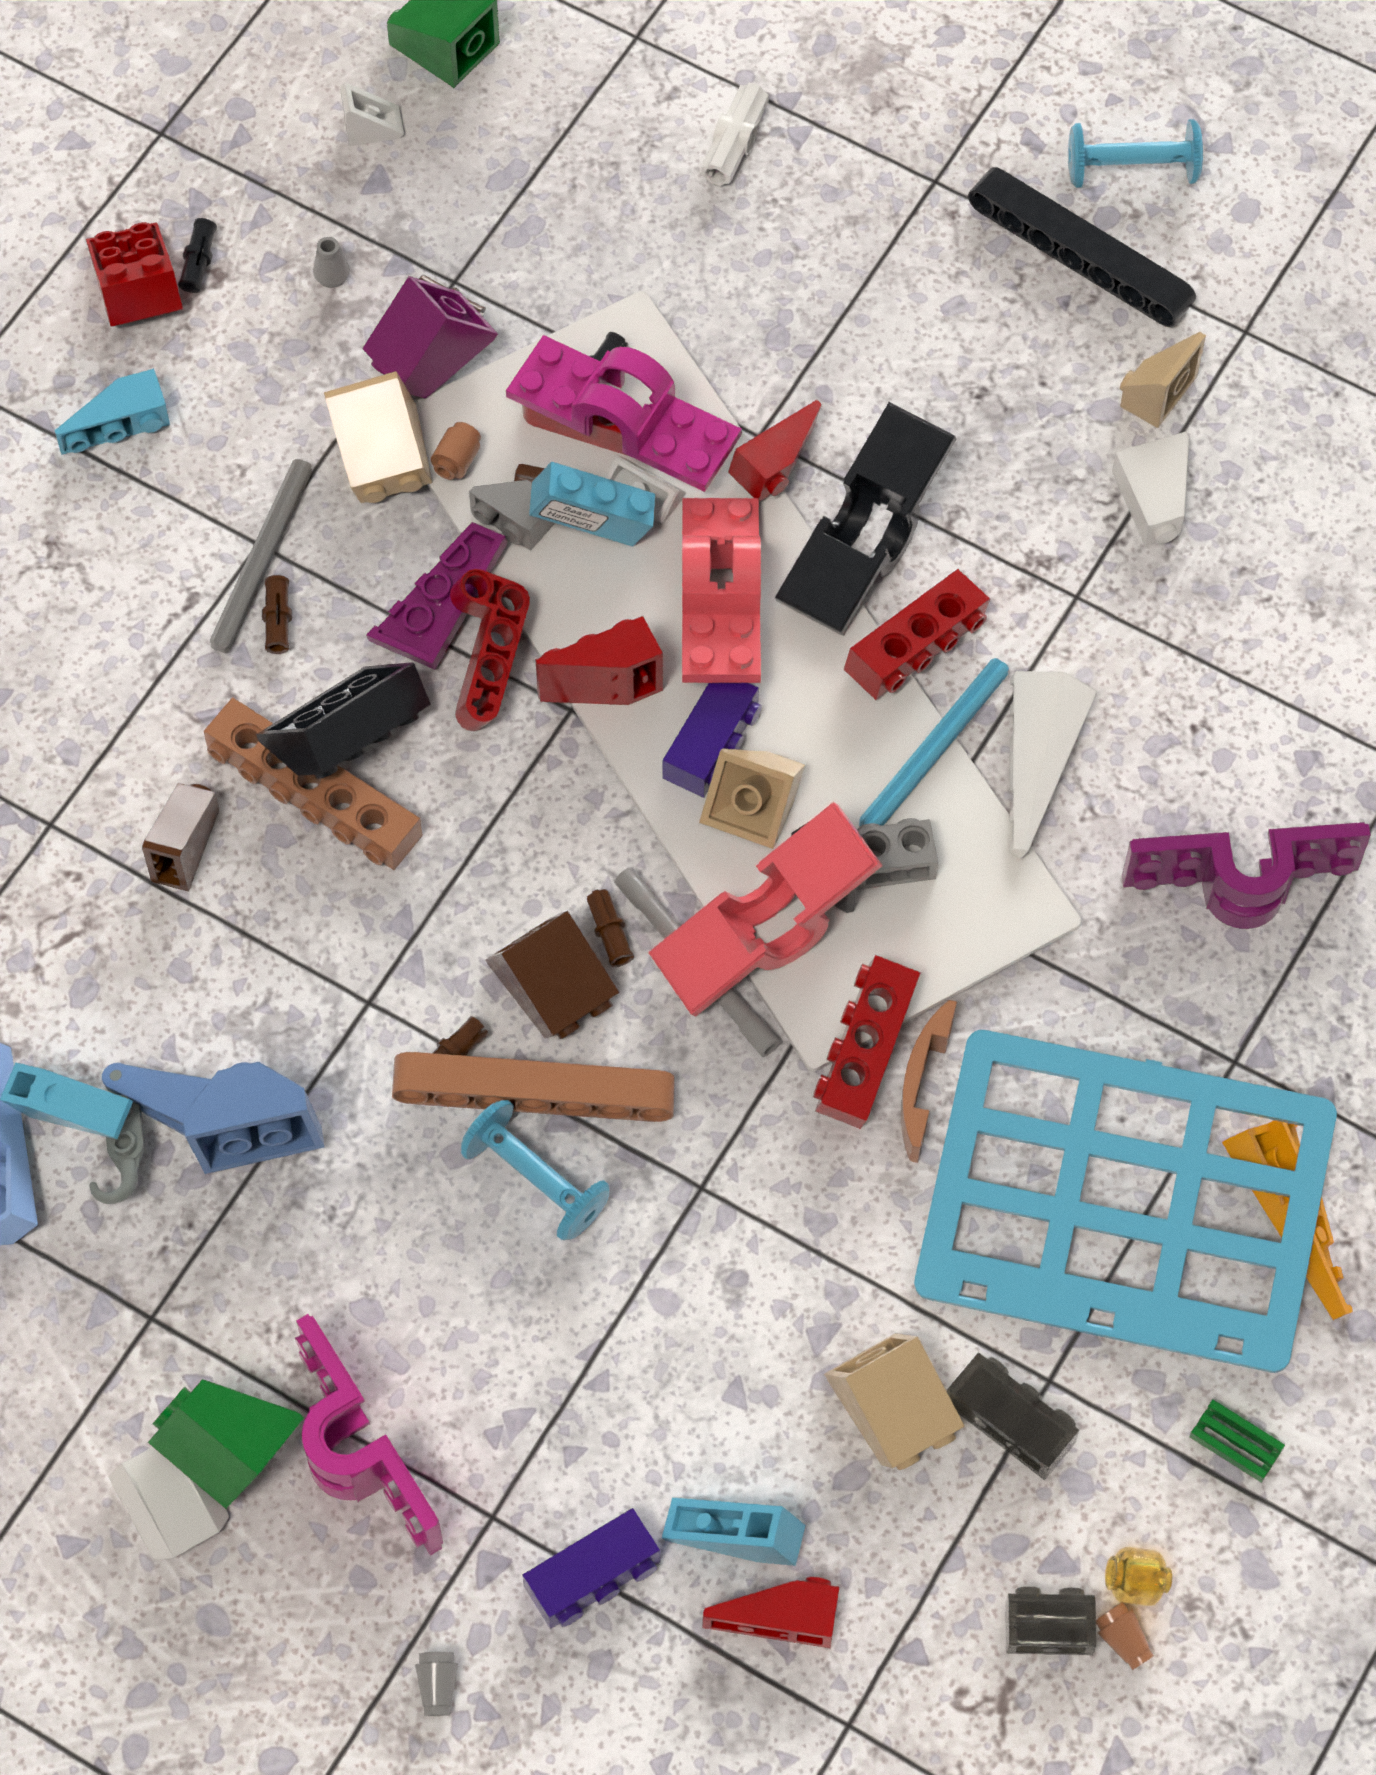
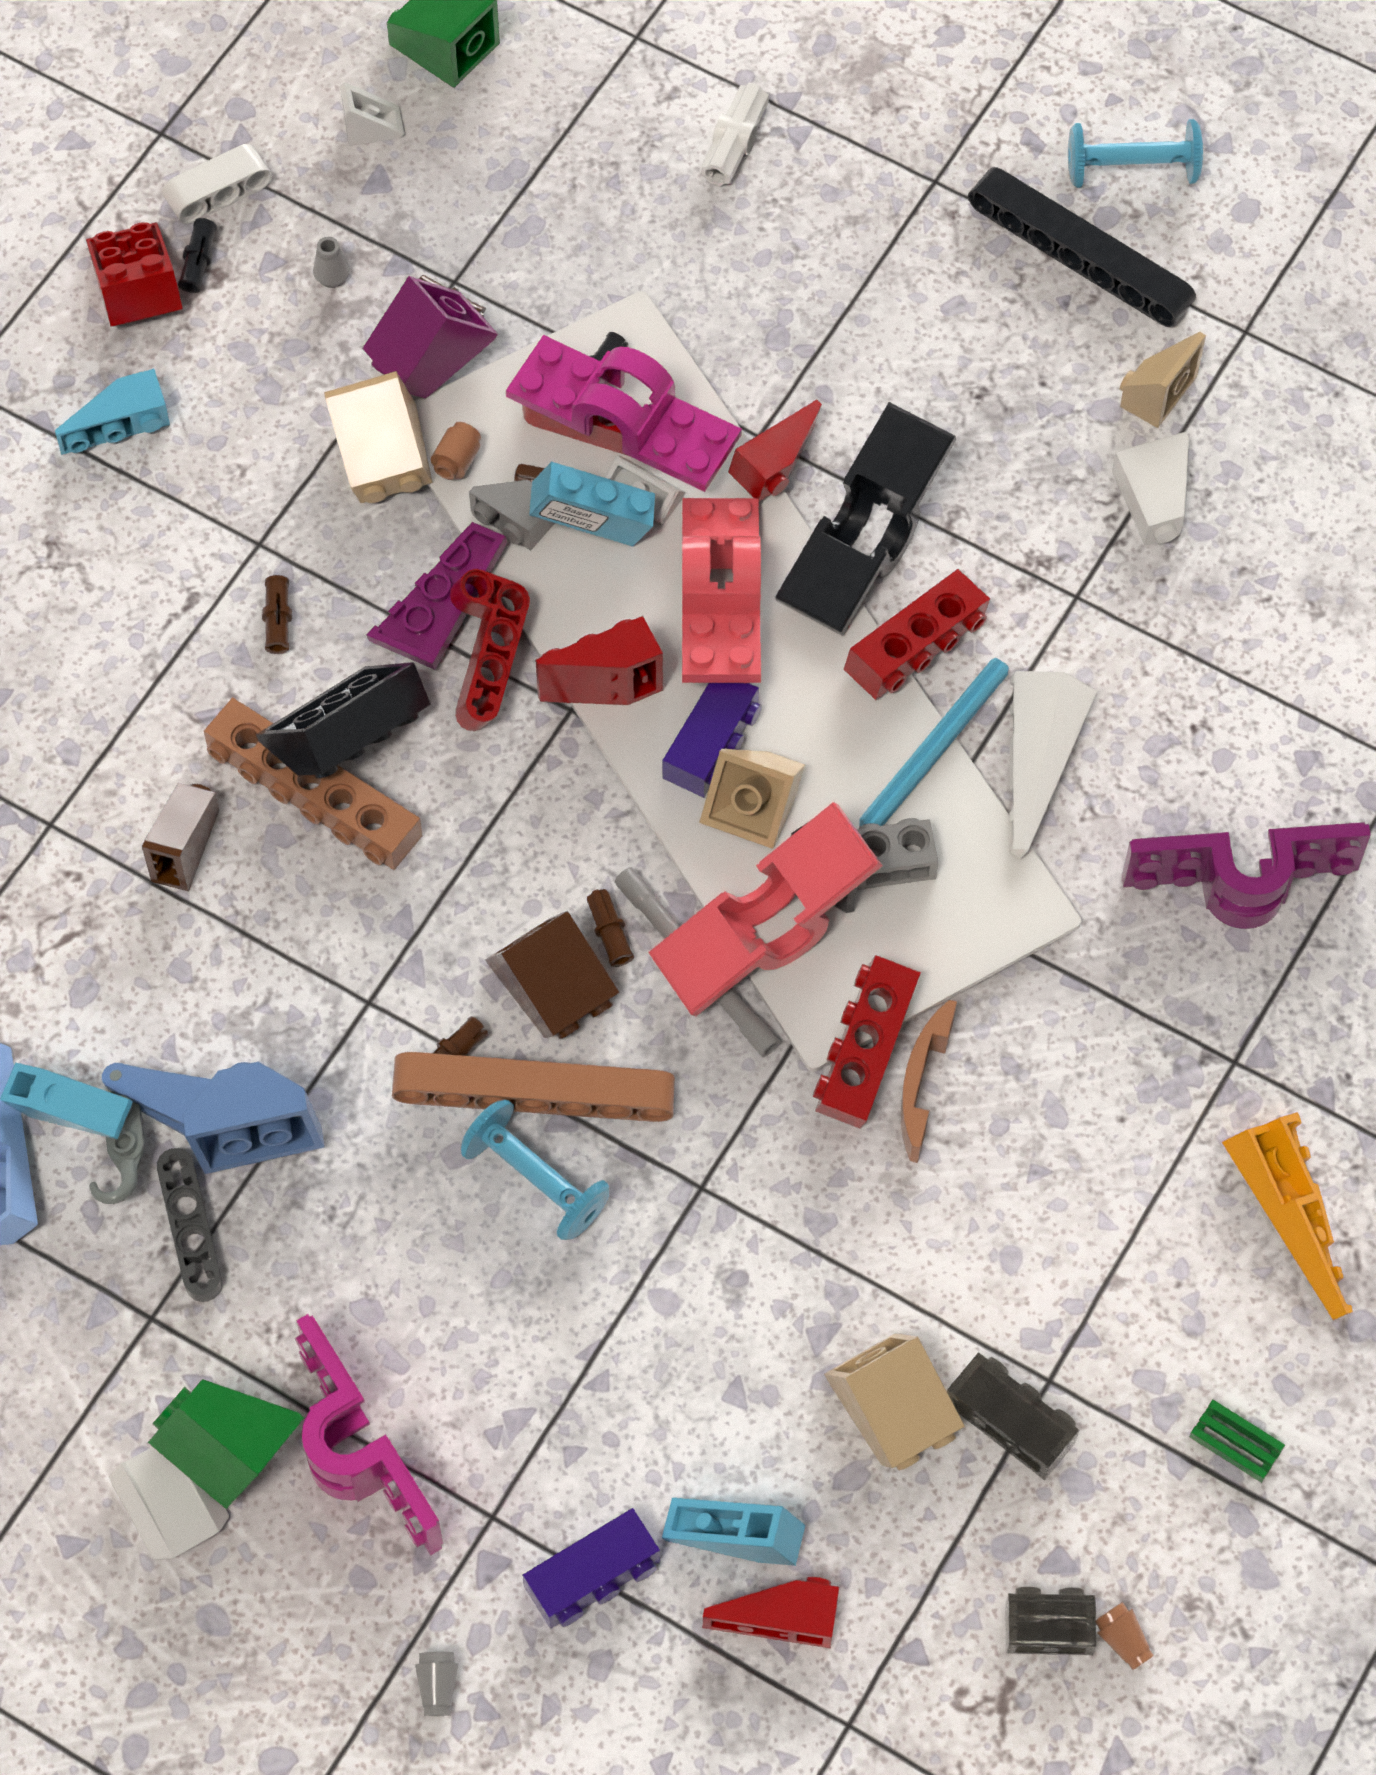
light grey axle [210,459,312,653] -> none
medium azure door [914,1030,1337,1373] -> none
clear yellow head [1105,1547,1172,1606] -> none
none -> dark grey beam [157,1148,222,1302]
none -> white beam [162,144,272,224]

